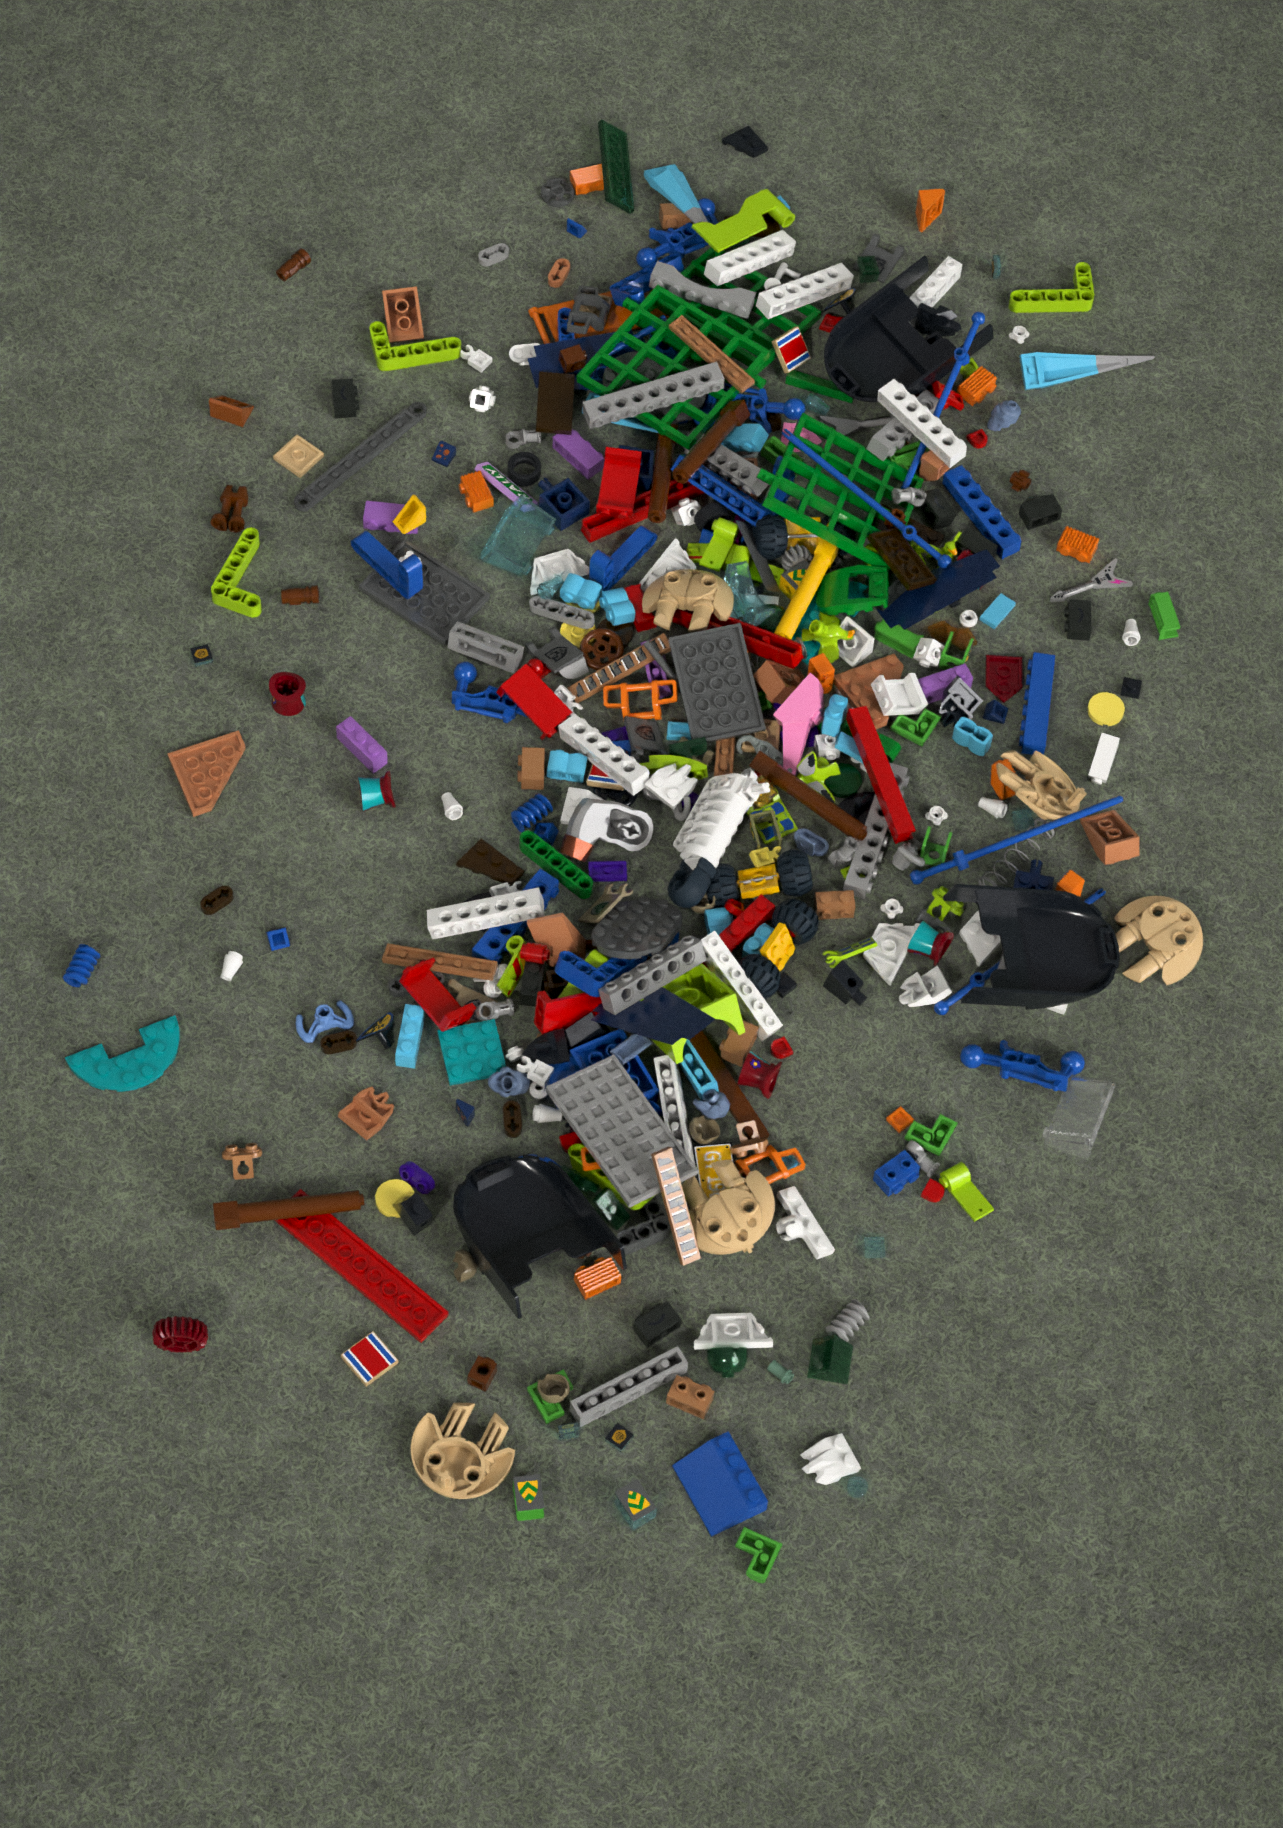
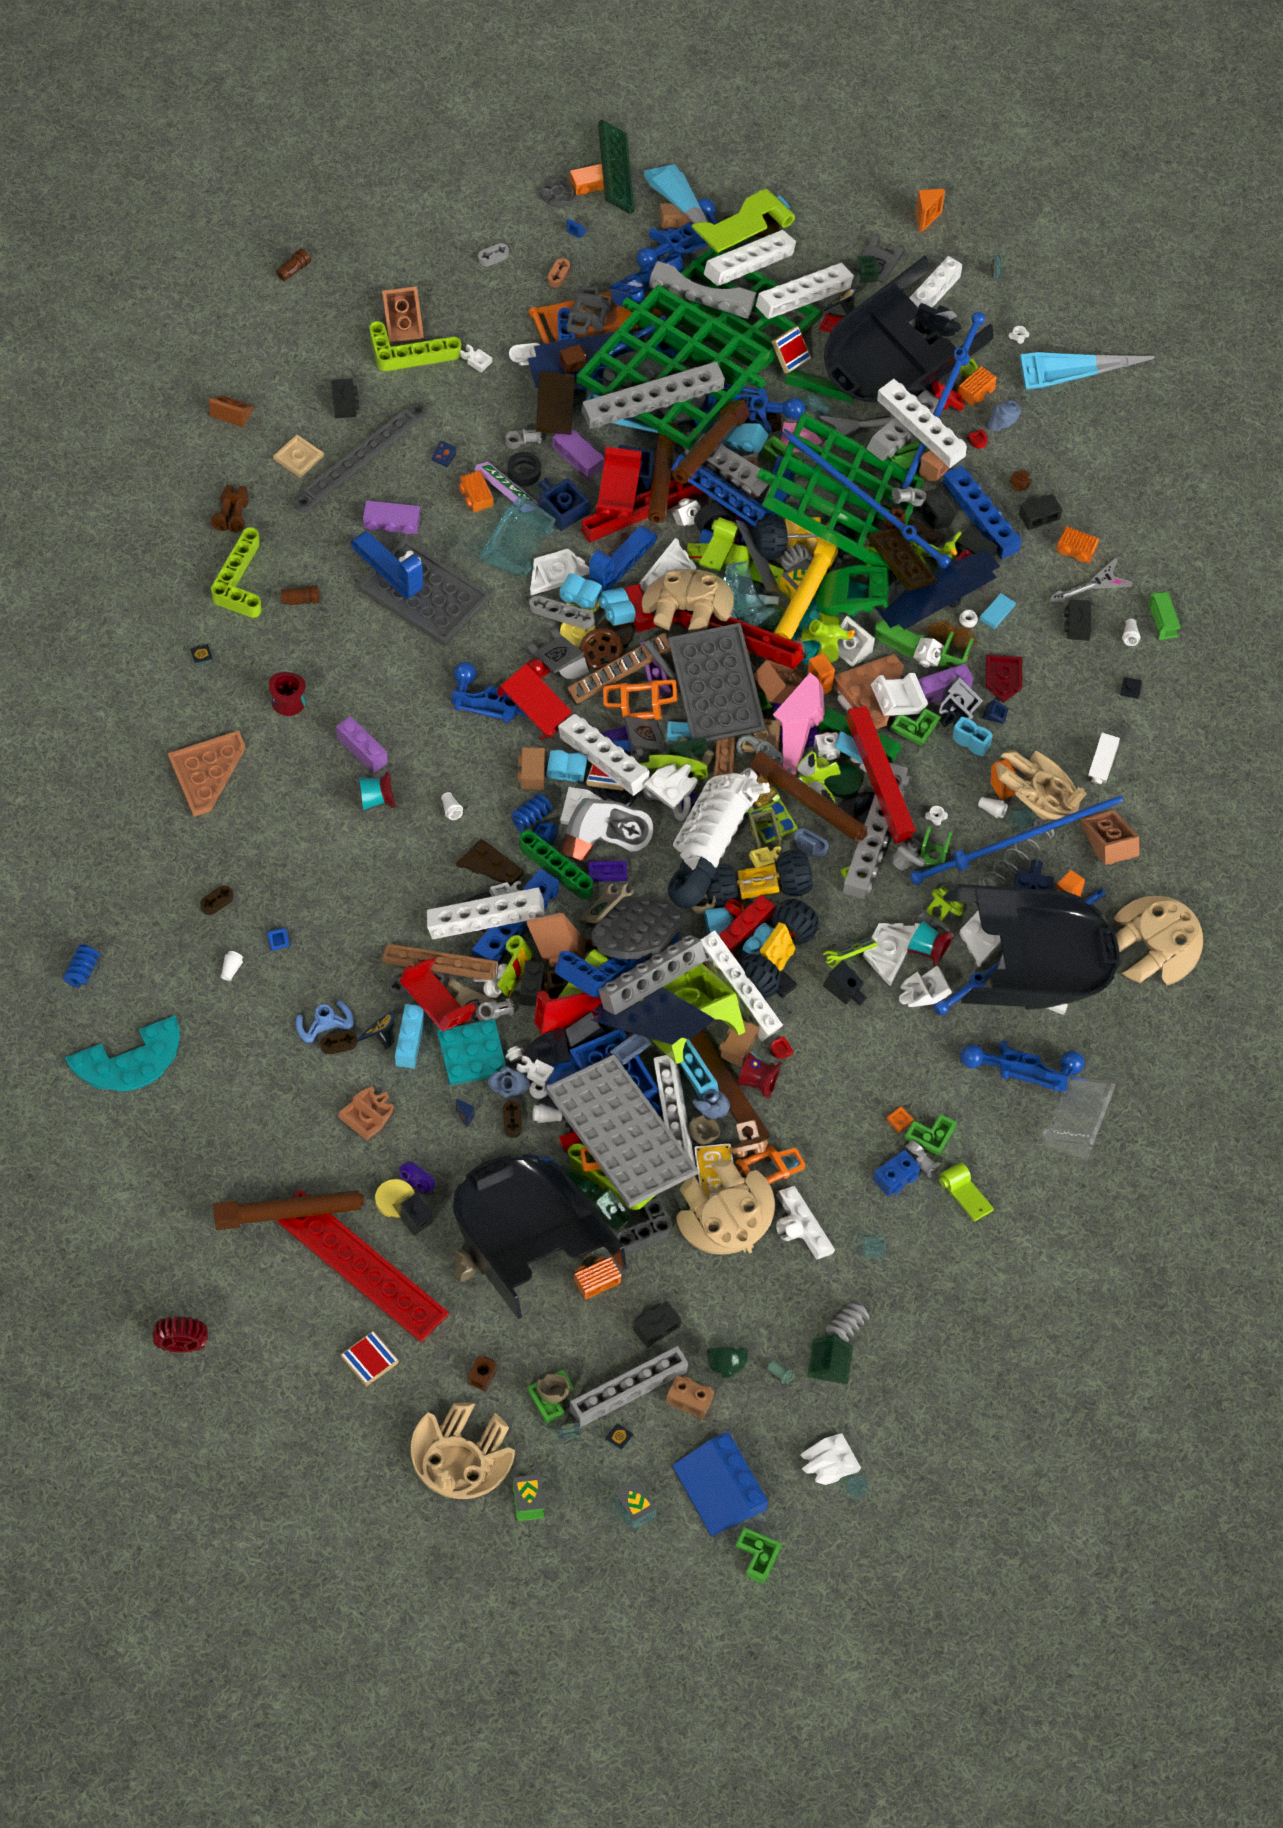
medium nougat bracket [222,1143,262,1180] -> none
yellow slope [393,495,426,534] -> none
light grey brick [447,621,524,674] -> none
white brick [469,385,496,412] -> none
red brick [520,942,550,964] -> none
clear light blue cone [537,575,564,600] -> none
white plate [554,685,583,716] -> none
tile [651,1146,701,1266] -> none
medium nougat tile [669,315,755,394] -> none
white wing [694,1313,773,1350] -> none
black wing [722,126,768,158] -> none
white piece [764,262,801,290] -> none
medium nougat brick [814,890,855,920] -> none
medium azure brick [821,694,848,737] -> none
light grey connector [828,836,860,868] -> none
white plate [880,898,903,919] -> none
red tile [921,1178,944,1202] -> none
lime beam [1008,262,1094,313] -> none
blue brick [1018,652,1055,755] -> none
light yellow tile [1088,692,1125,726] -> none

